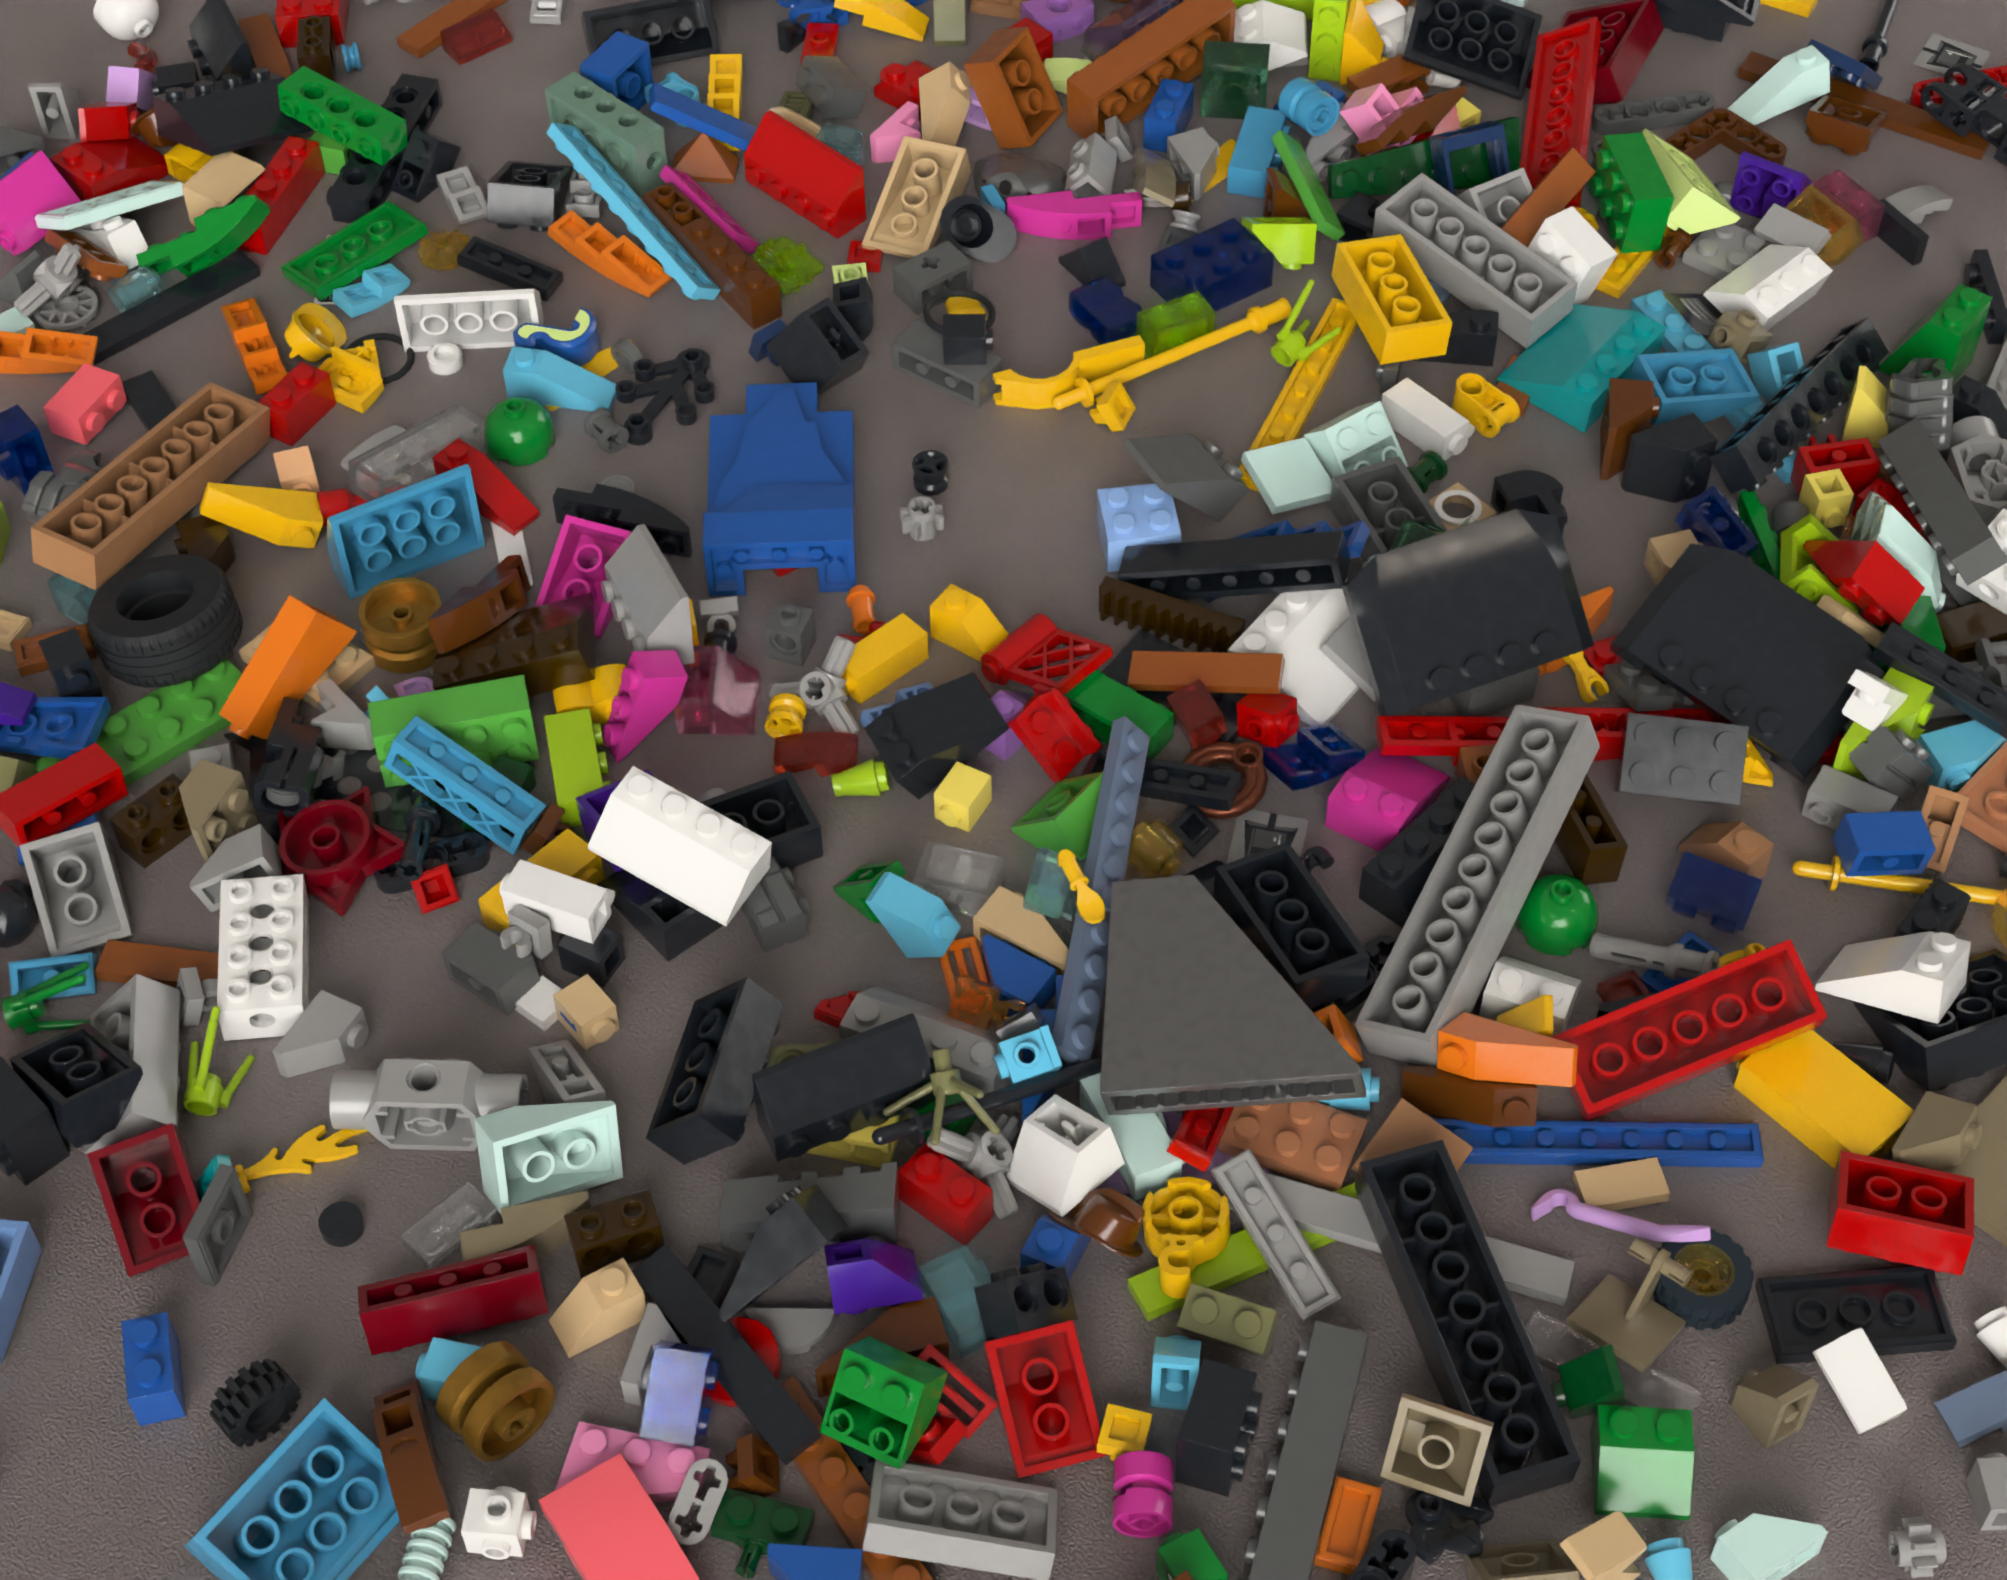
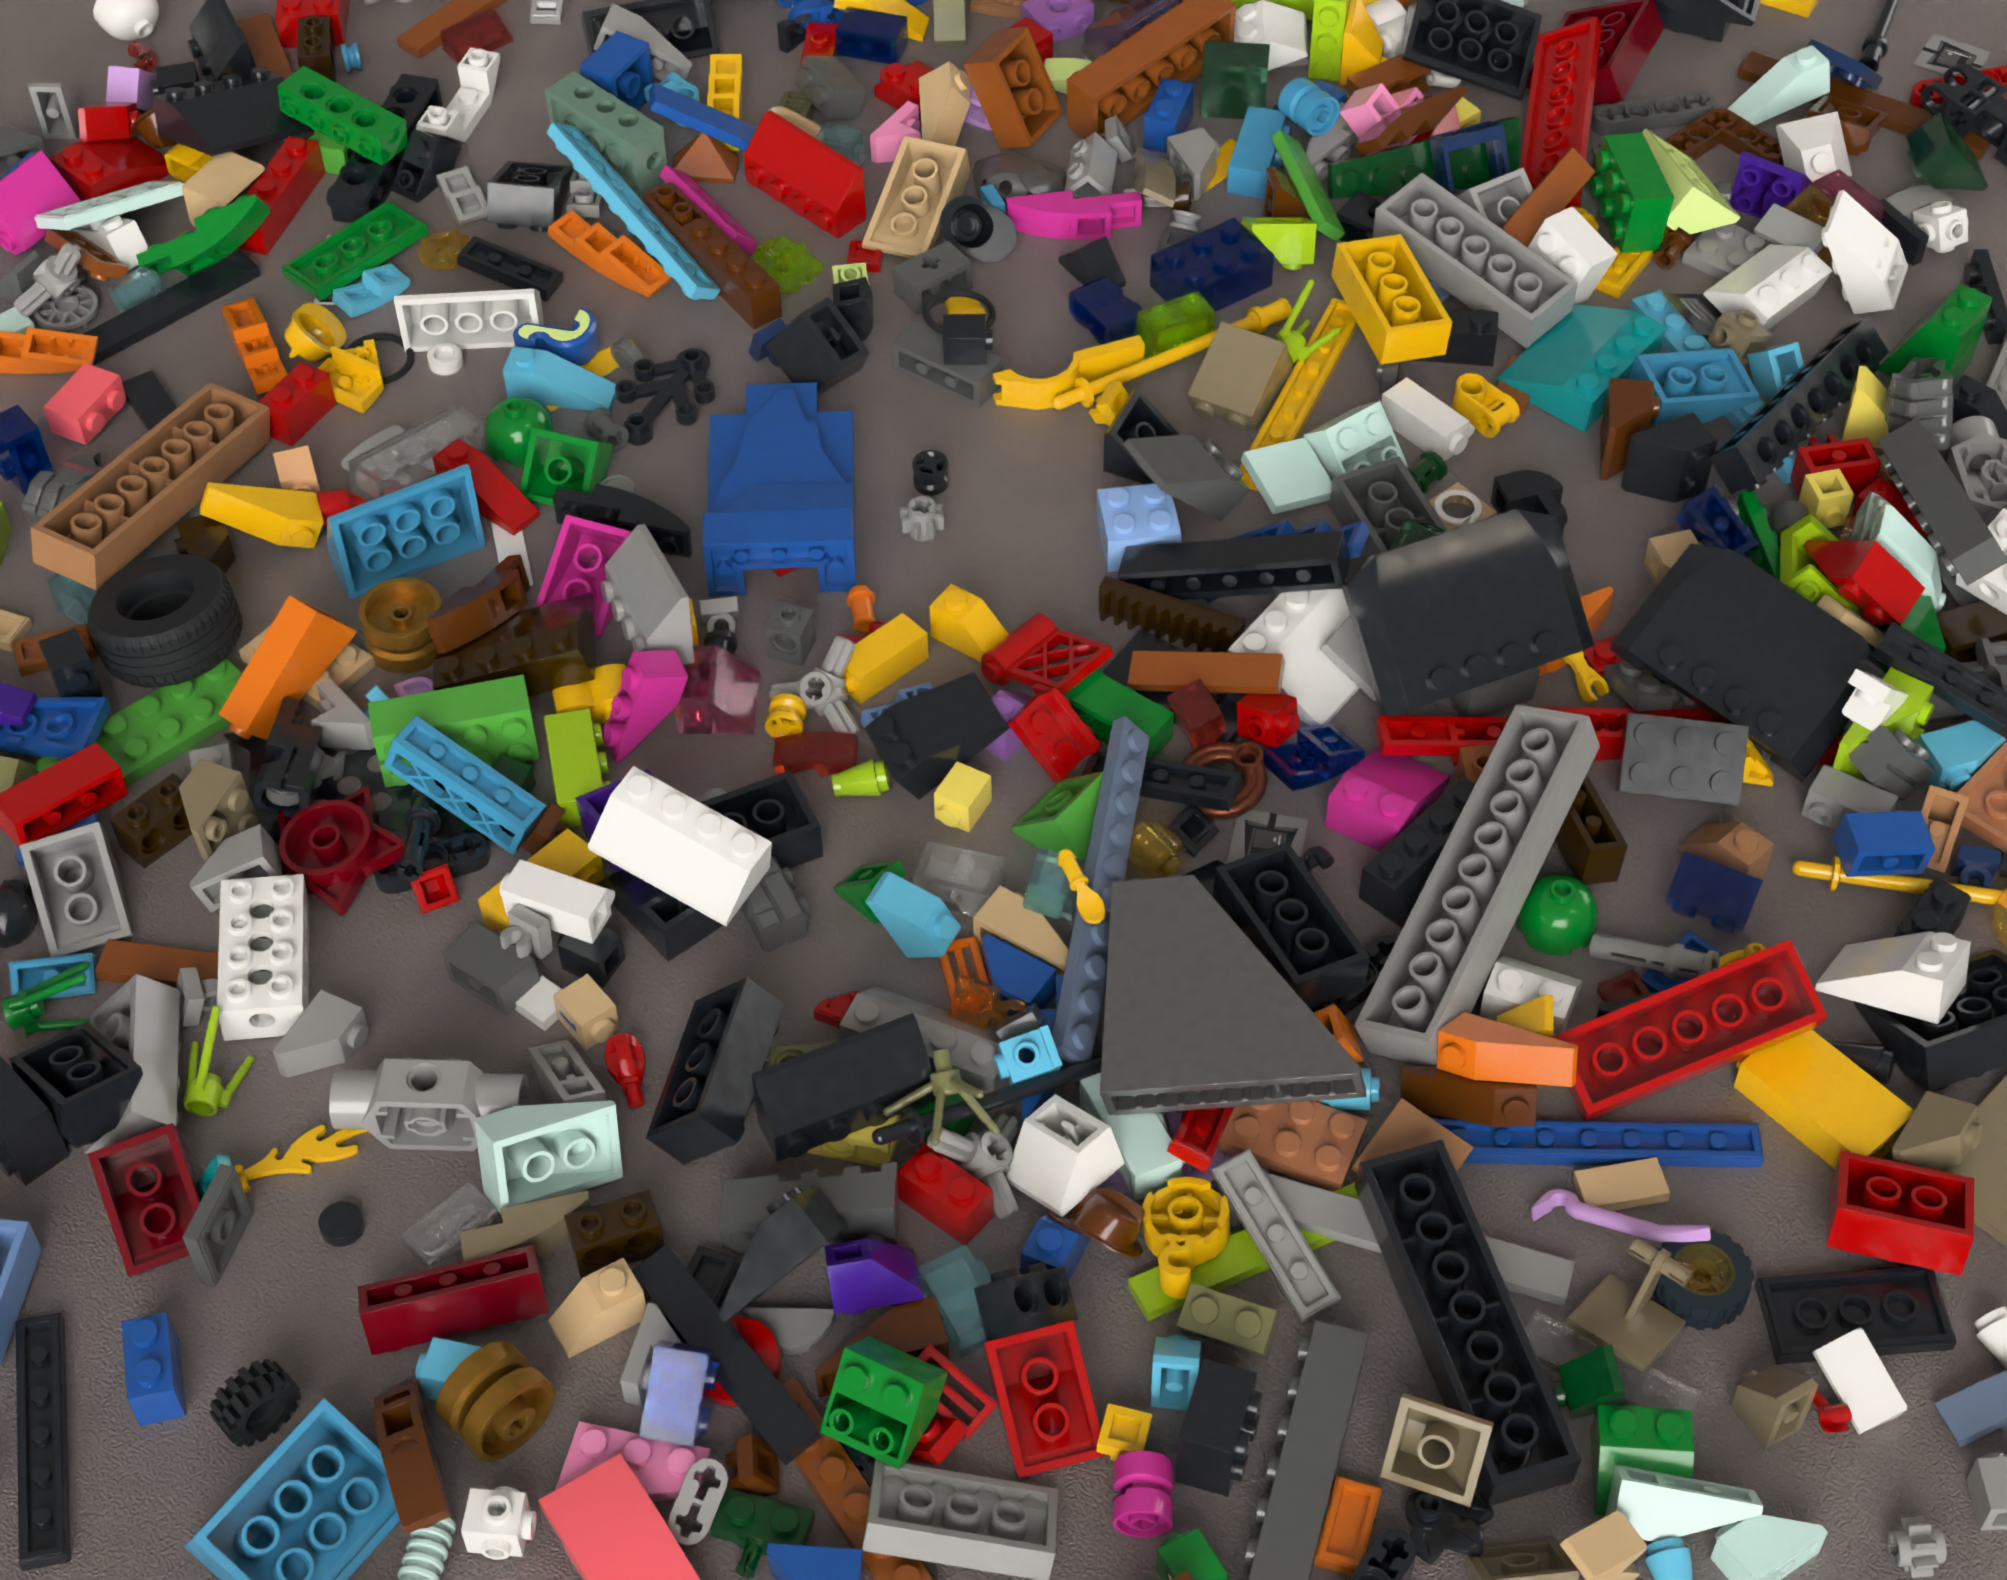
none -> black tile [15,1312,71,1571]
none -> white slope [416,47,500,142]
none -> green slope [519,427,613,506]
none -> light grey slope [593,3,692,81]
none -> red piece [604,1033,647,1109]
none -> clear blue brick [835,7,908,64]
none -> black slope [1103,387,1179,484]
none -> dark tan slope [1187,321,1293,431]
none -> light aqua slope [1605,1465,1763,1542]
none -> white slope [1776,111,1852,185]
none -> red hand [1813,1389,1852,1433]
none -> white slope [1822,190,1908,315]
none -> clear green slope [1906,112,1988,191]
none -> white brick [1913,201,1969,253]
none -> dark blue tile [1950,845,2001,888]

